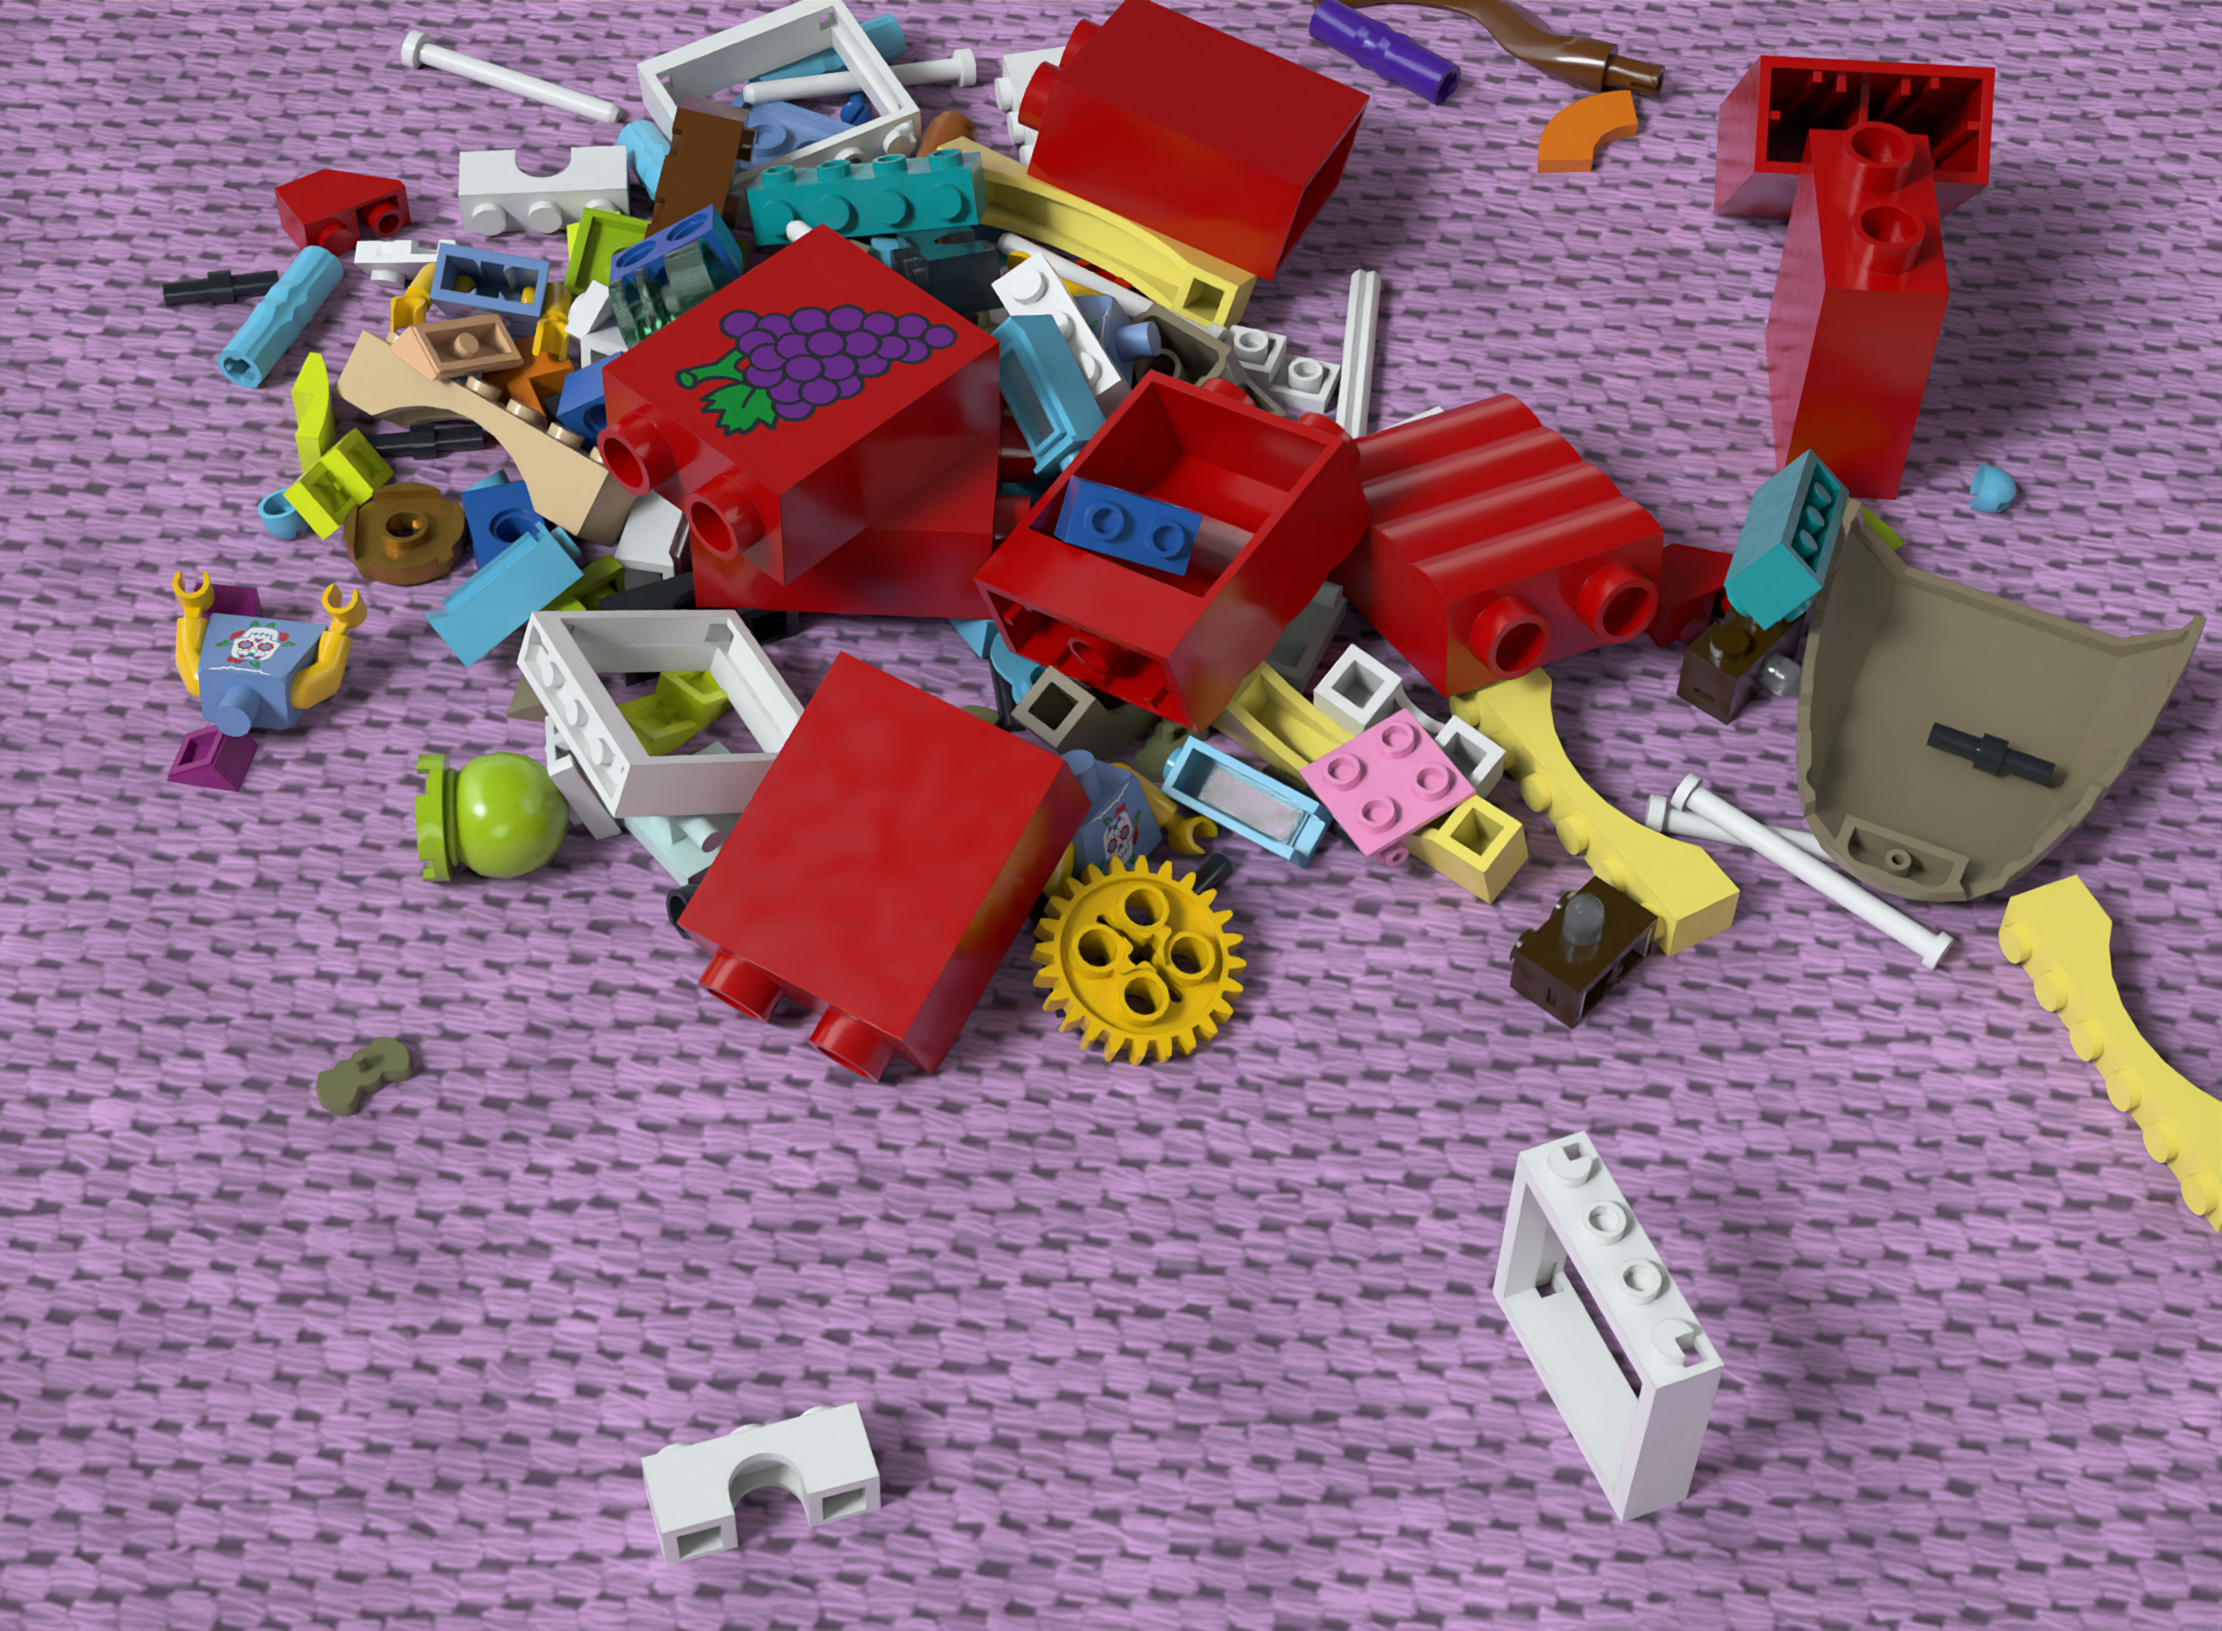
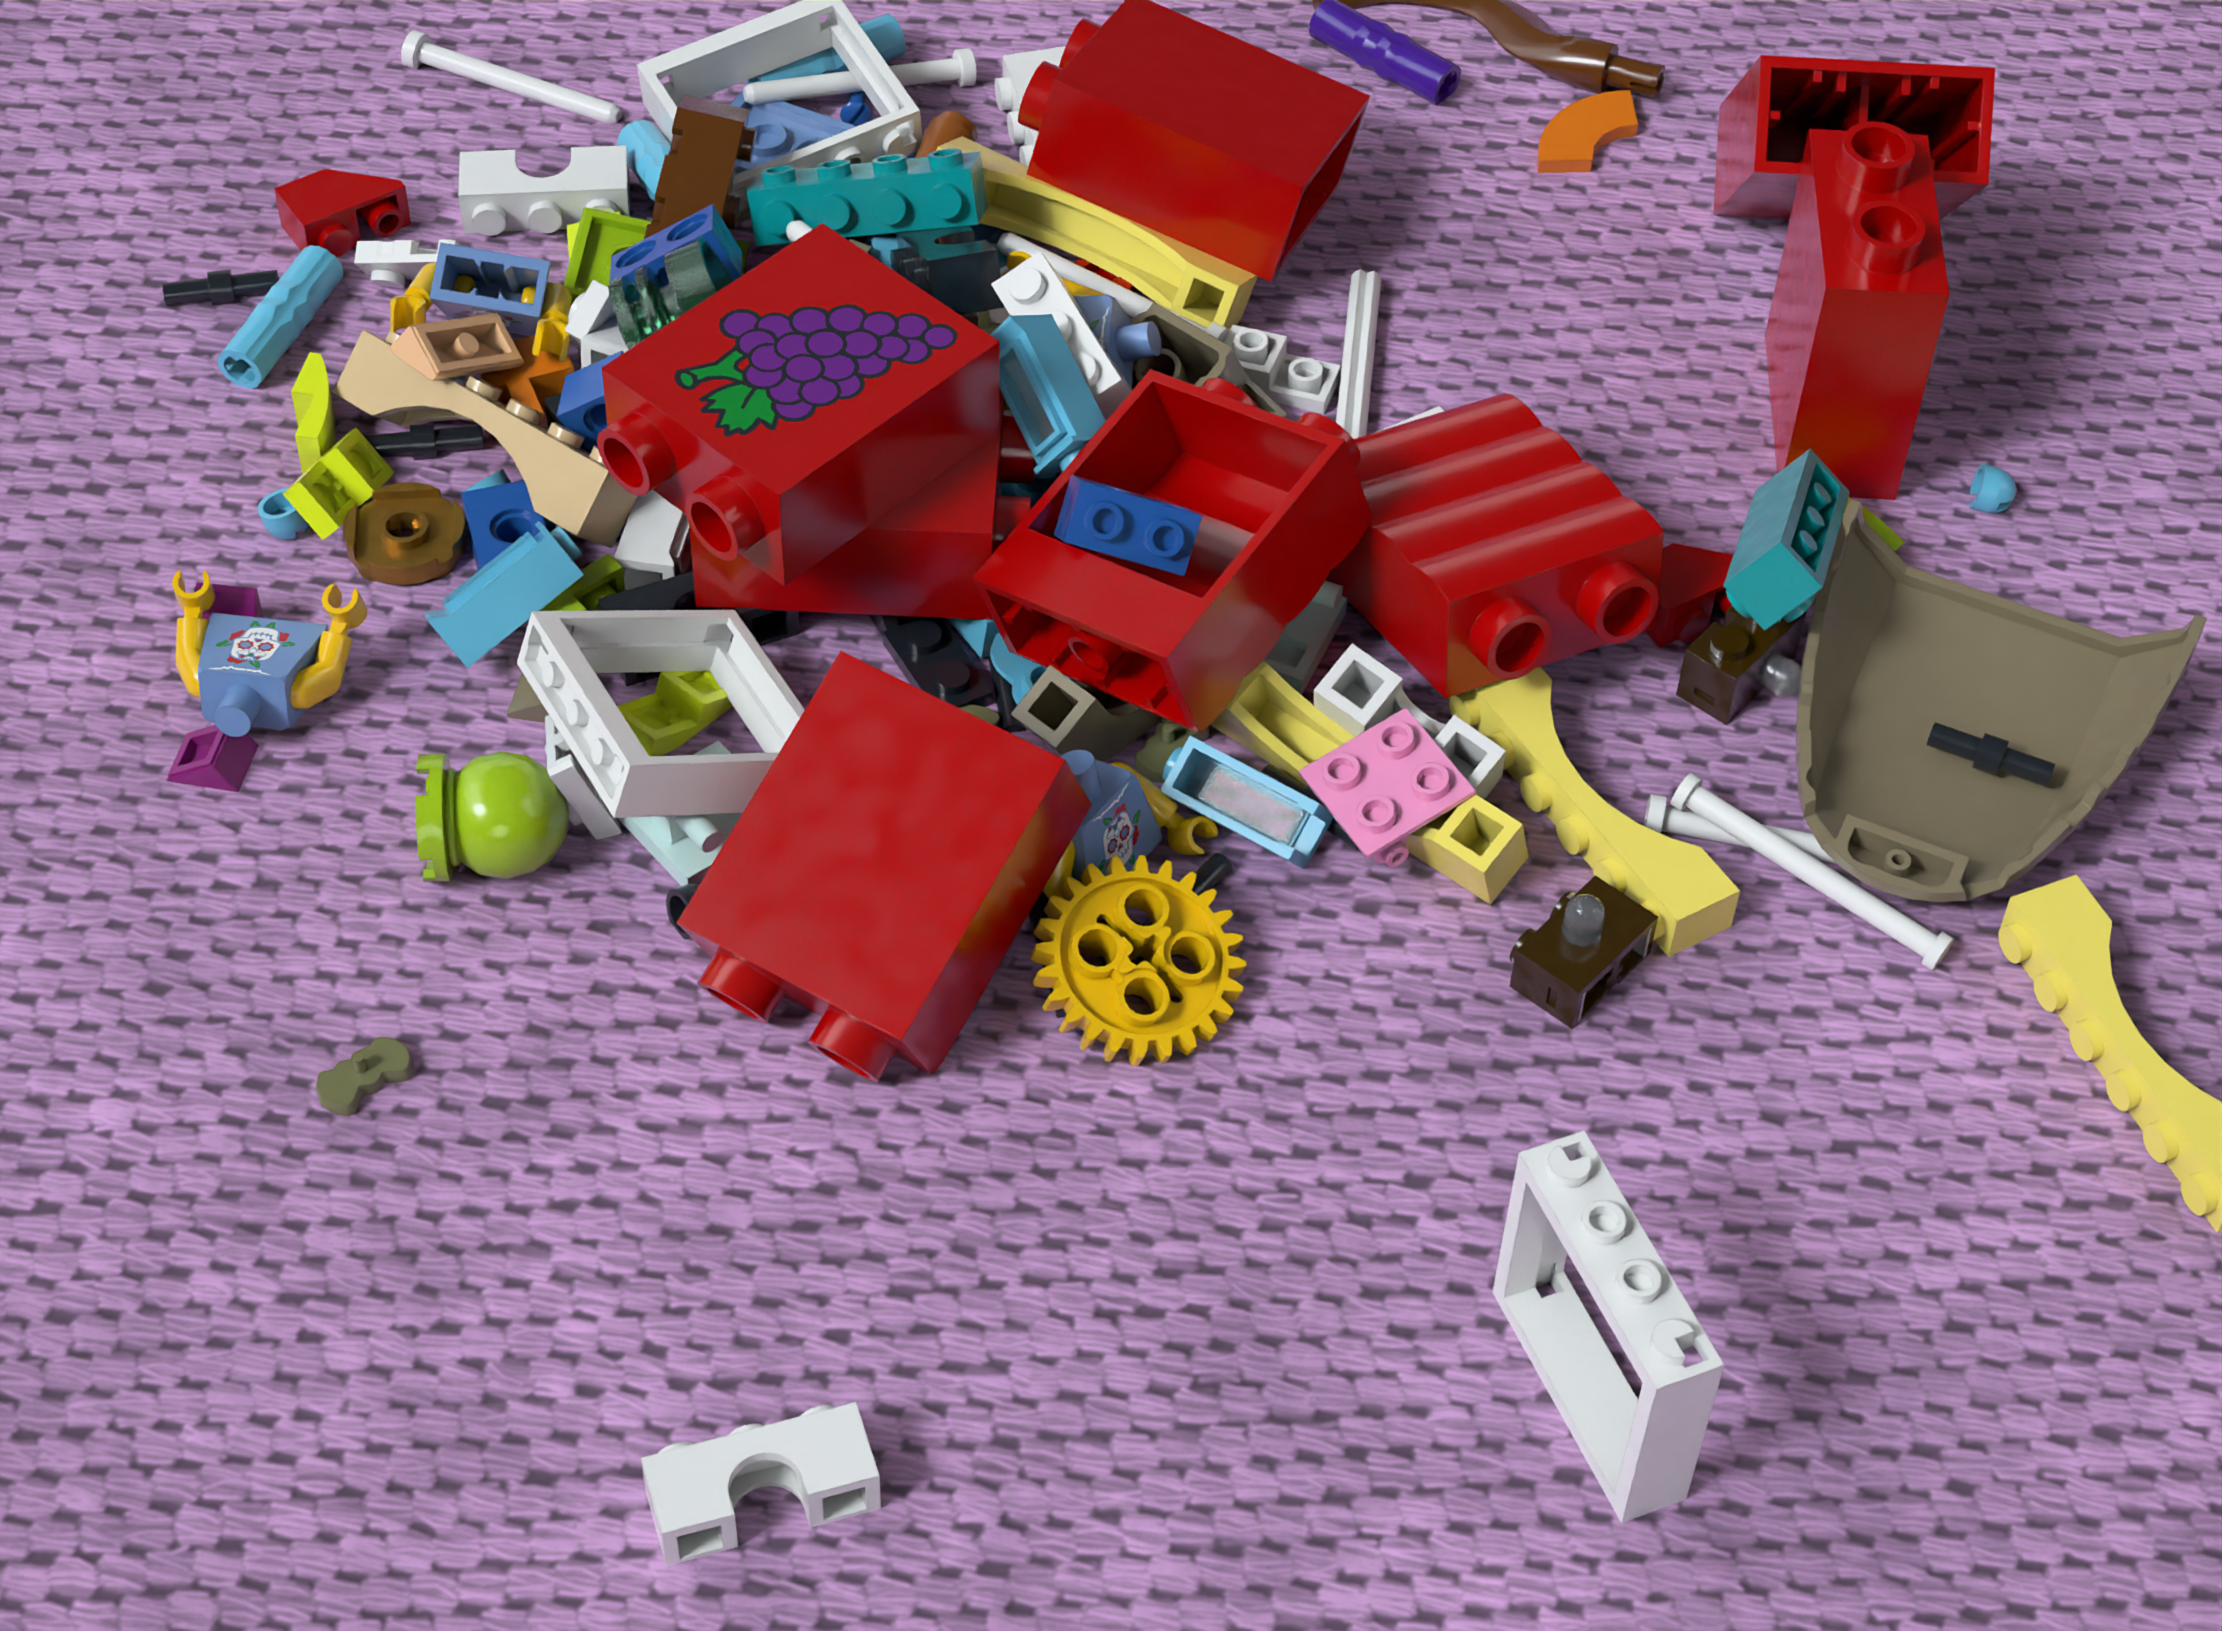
none -> black hinge [868,614,993,708]

